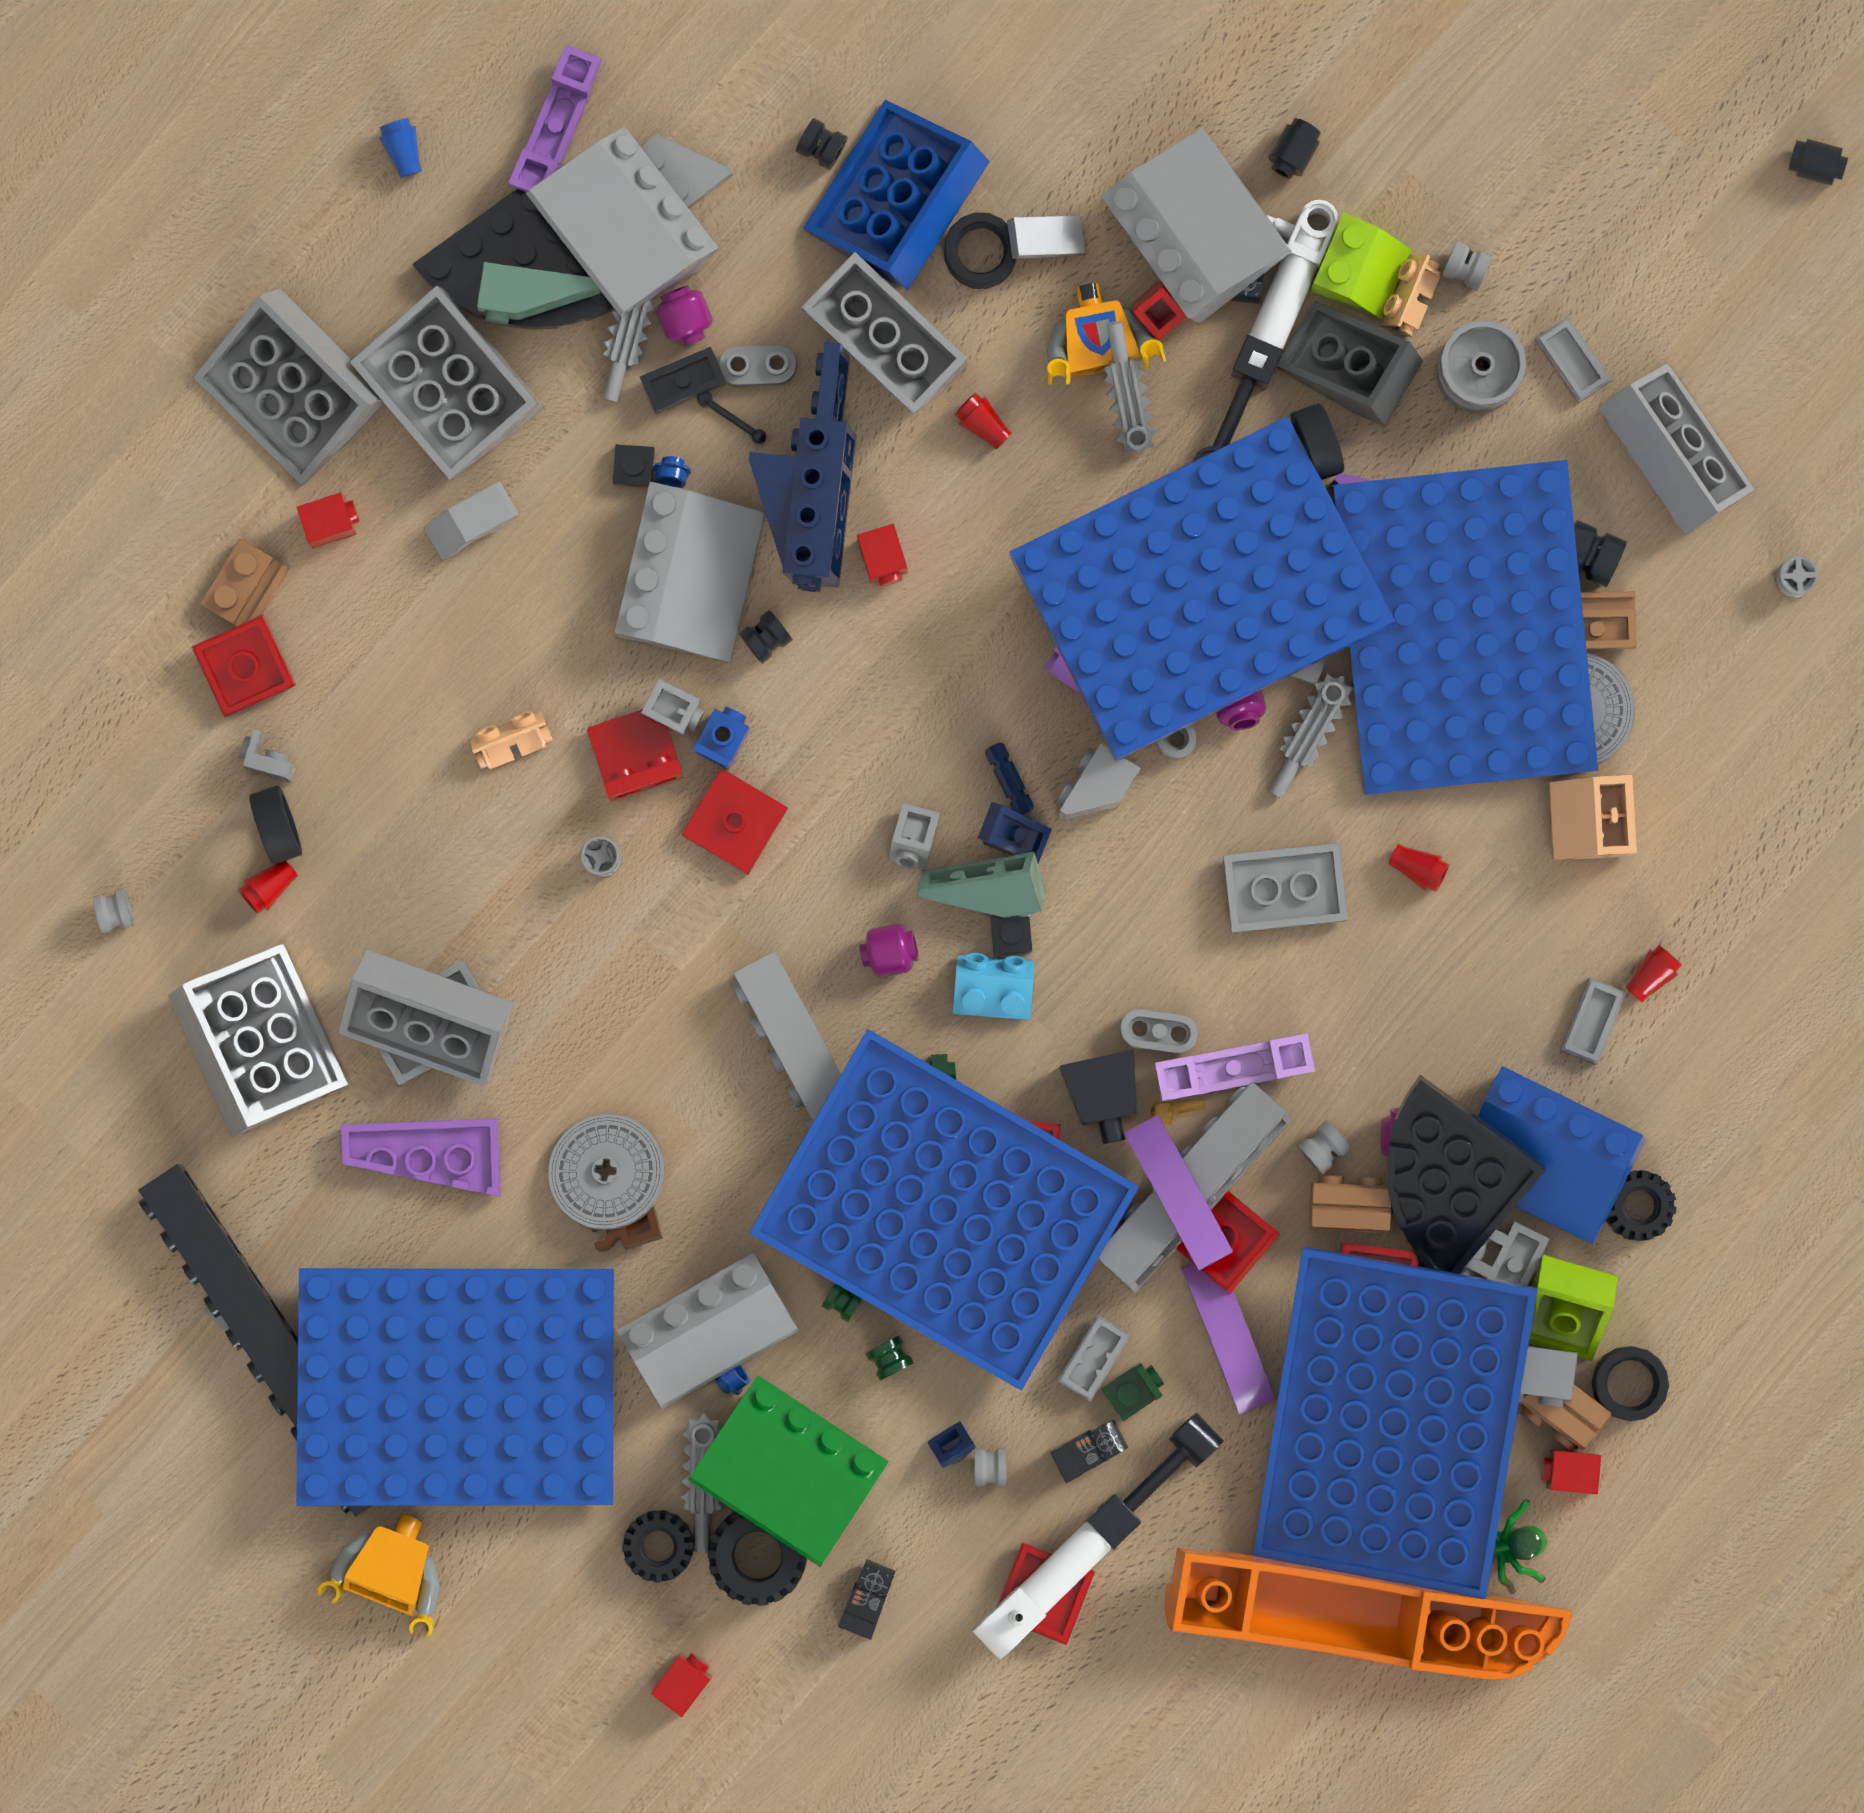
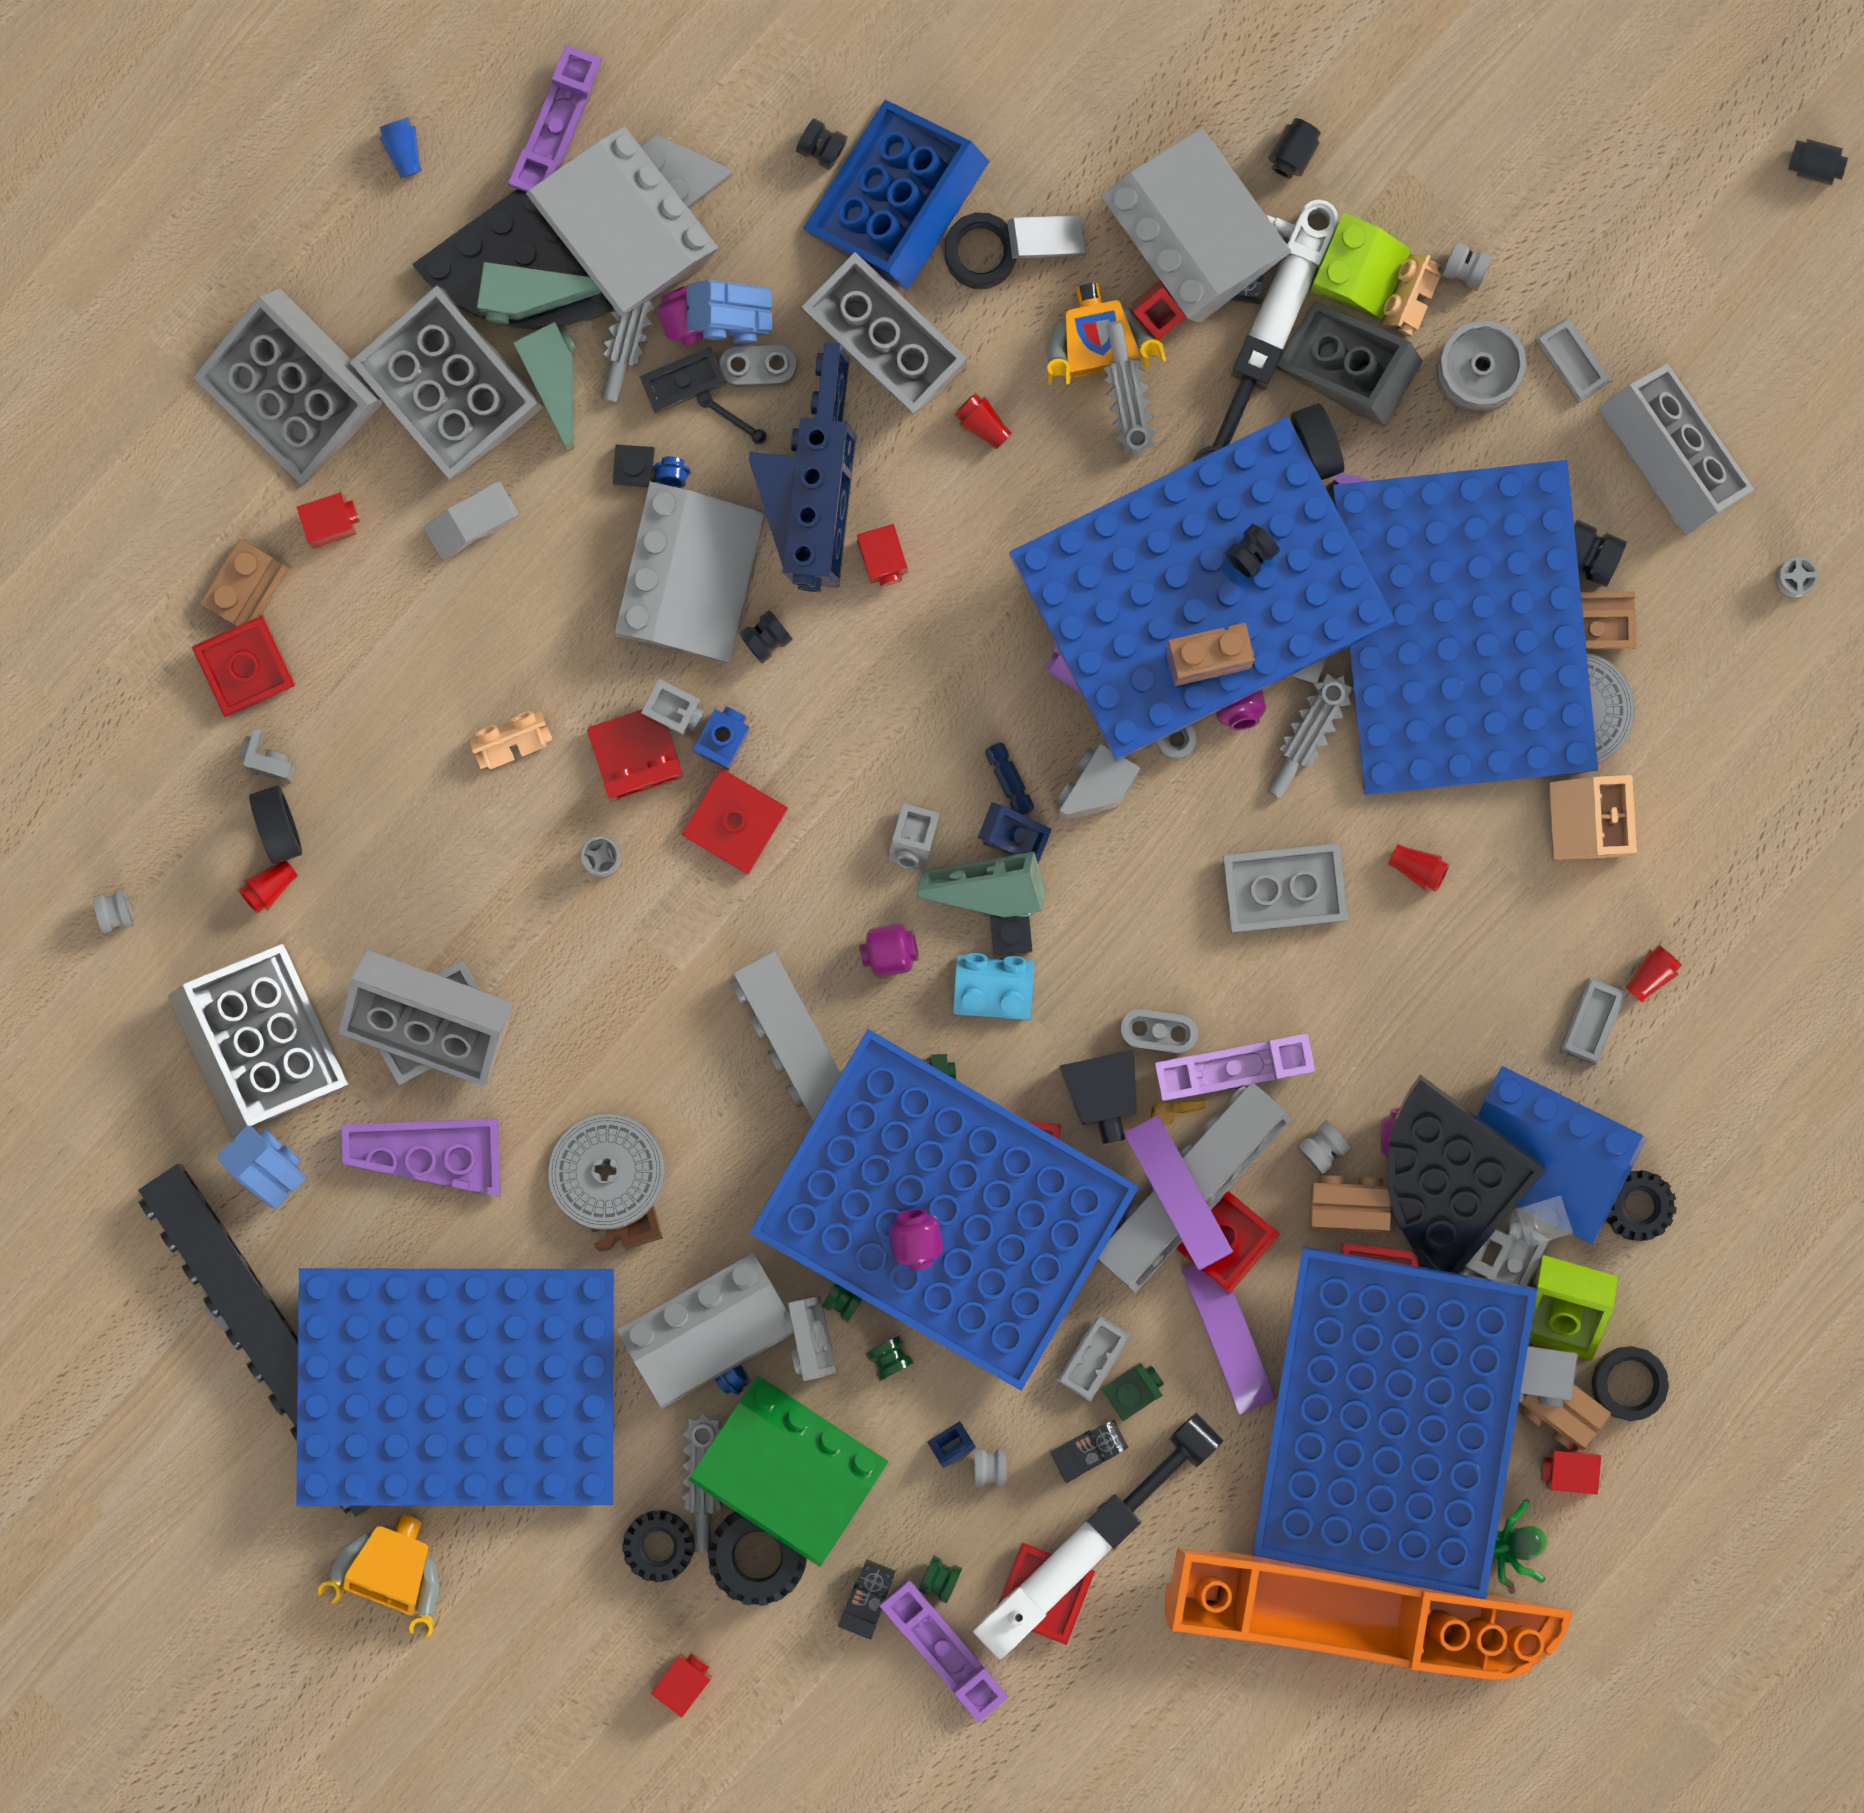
none -> medium blue brick [218,1126,305,1209]
none -> sand green slope [513,322,577,451]
none -> medium blue brick [687,280,772,344]
none -> light grey plate [784,1296,836,1381]
none -> medium lavender slope [879,1579,1009,1723]
none -> magenta head [888,1209,943,1270]
none -> dark green wheel [918,1555,962,1604]
none -> medium nougat brick [1165,623,1255,686]
none -> black wheel [1224,524,1280,579]
none -> clear bracket [1508,1196,1573,1248]

